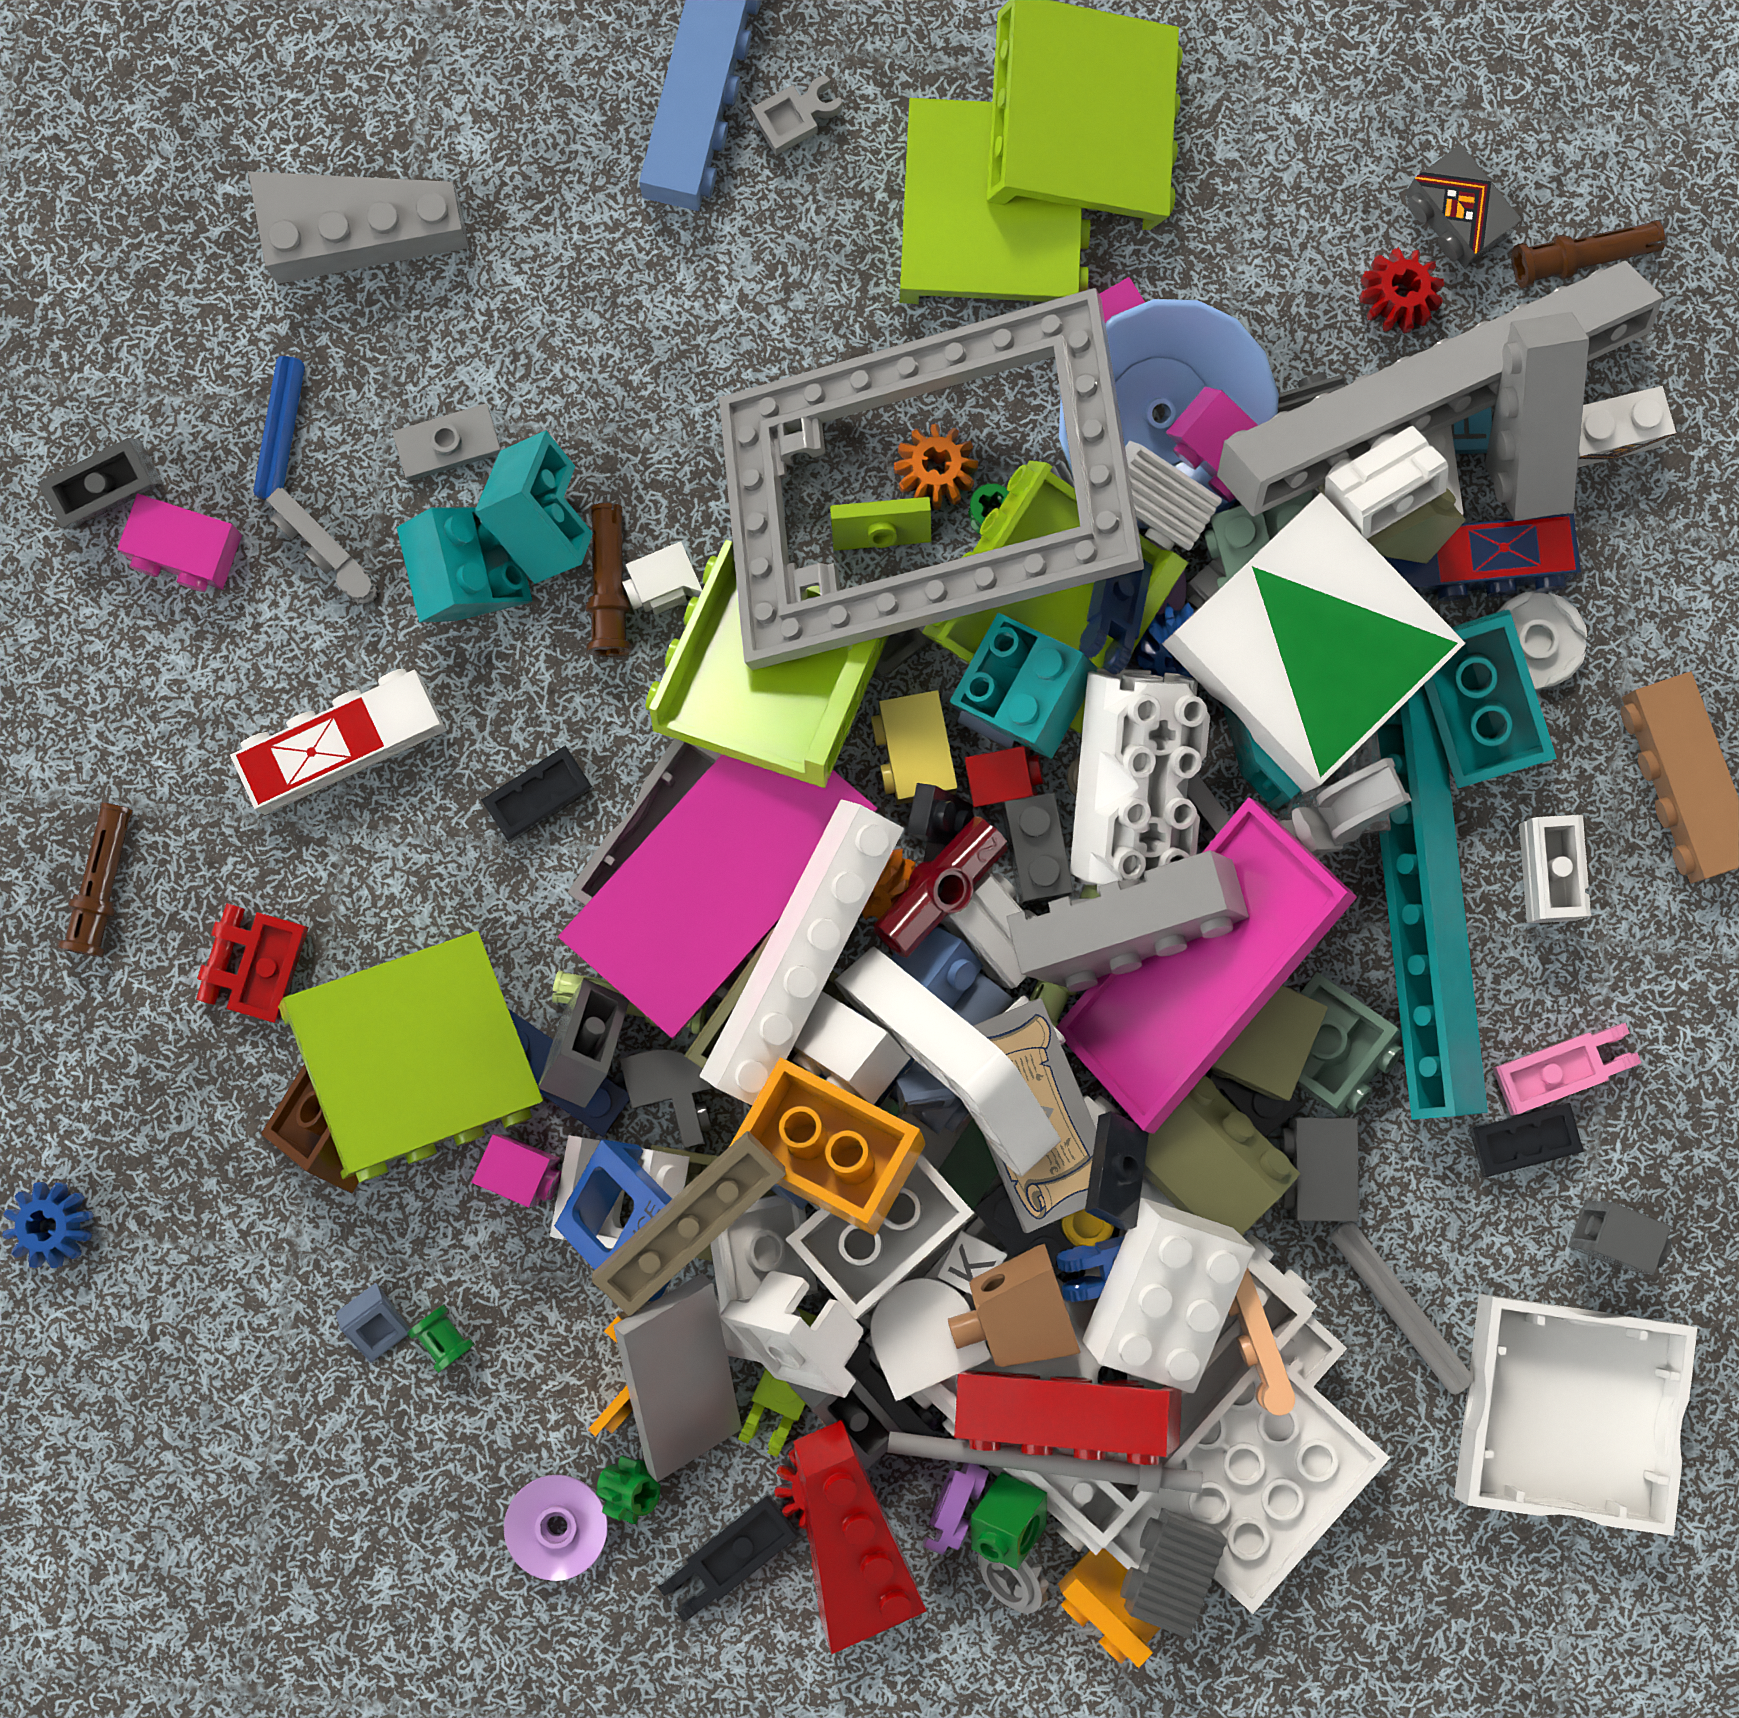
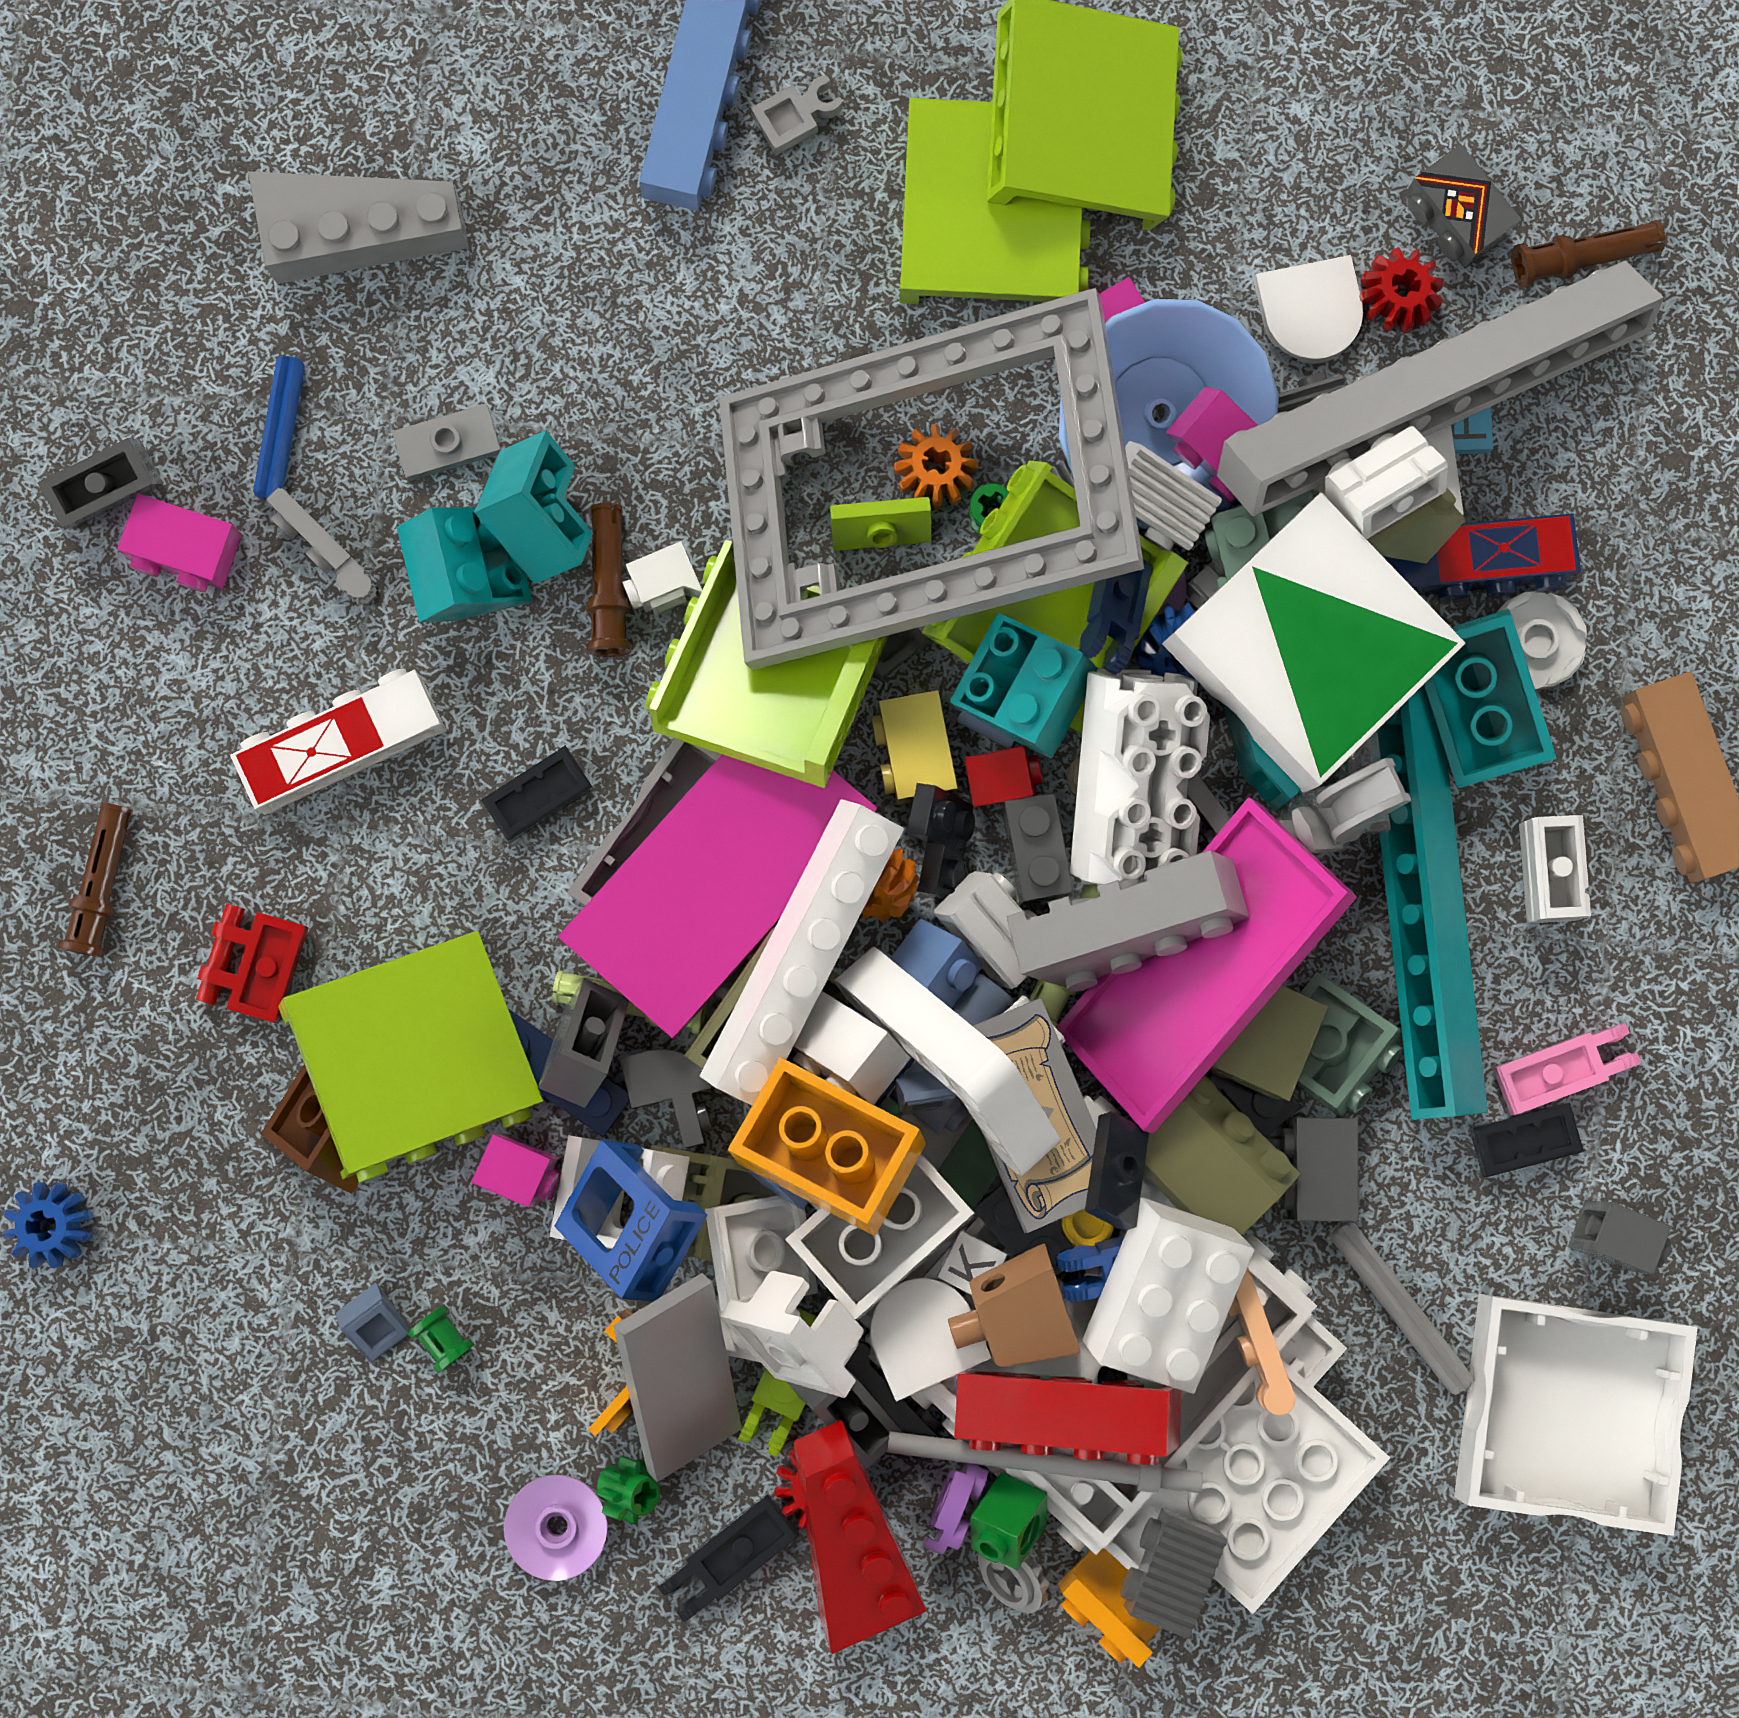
dark tan plate [592,1130,786,1317] -> none
dark red piece [873,816,1008,958] -> none
light grey wedge [1485,312,1589,521] -> none
white brick [1577,386,1676,468] -> none
none -> white tile [1253,255,1363,364]

